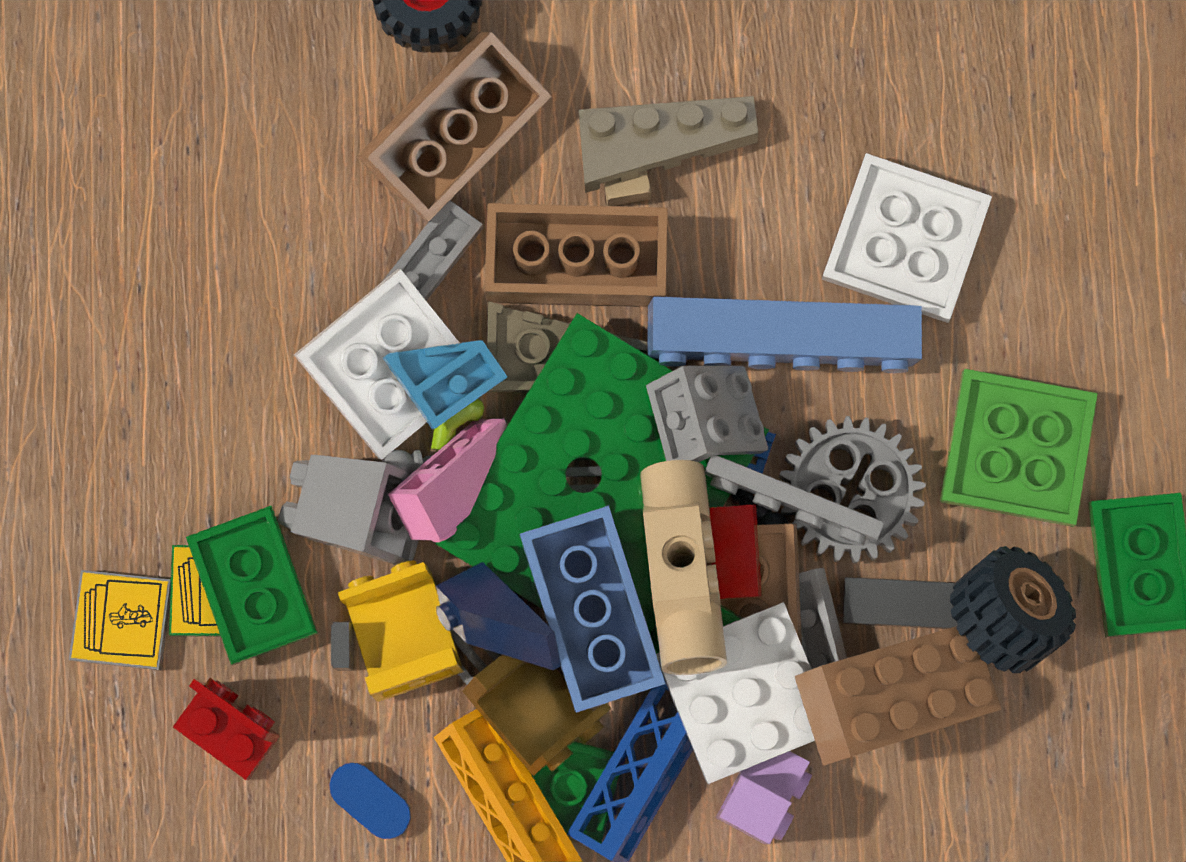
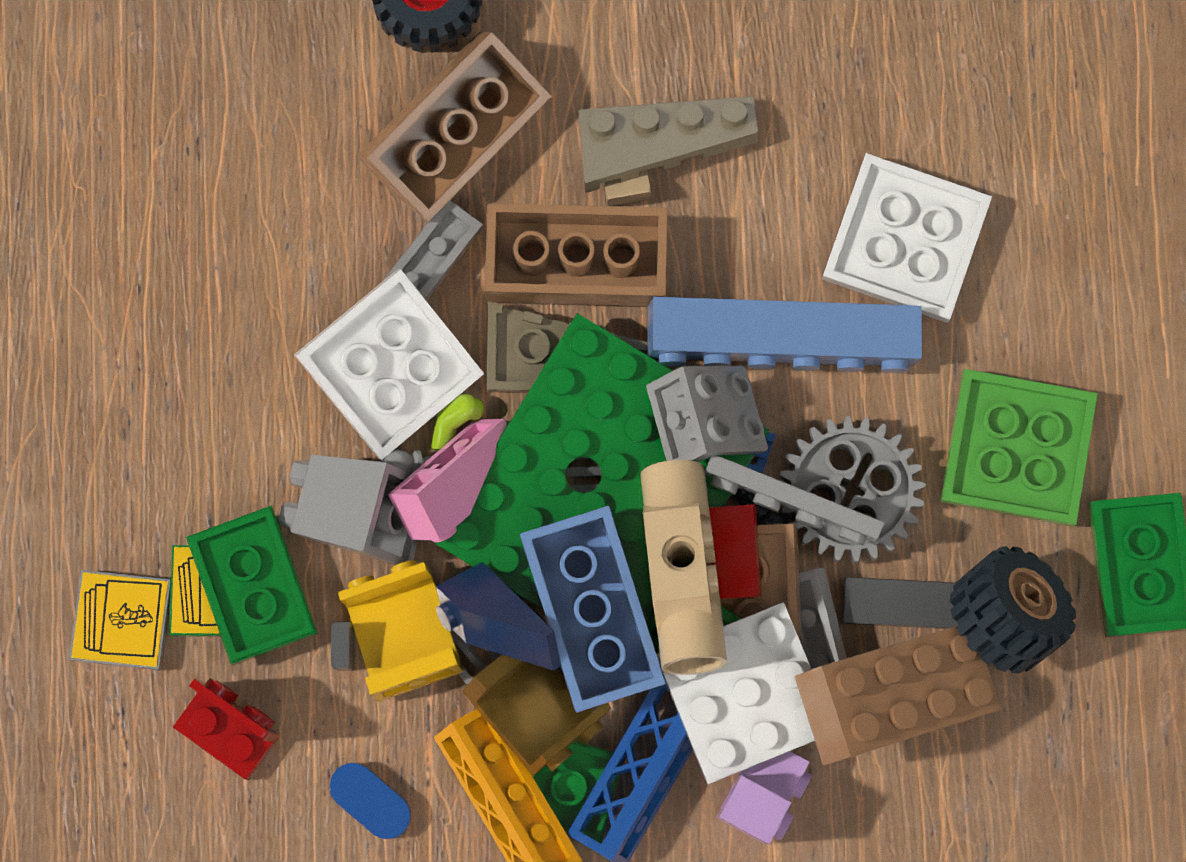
dark azure wing [382,340,508,429] -> none

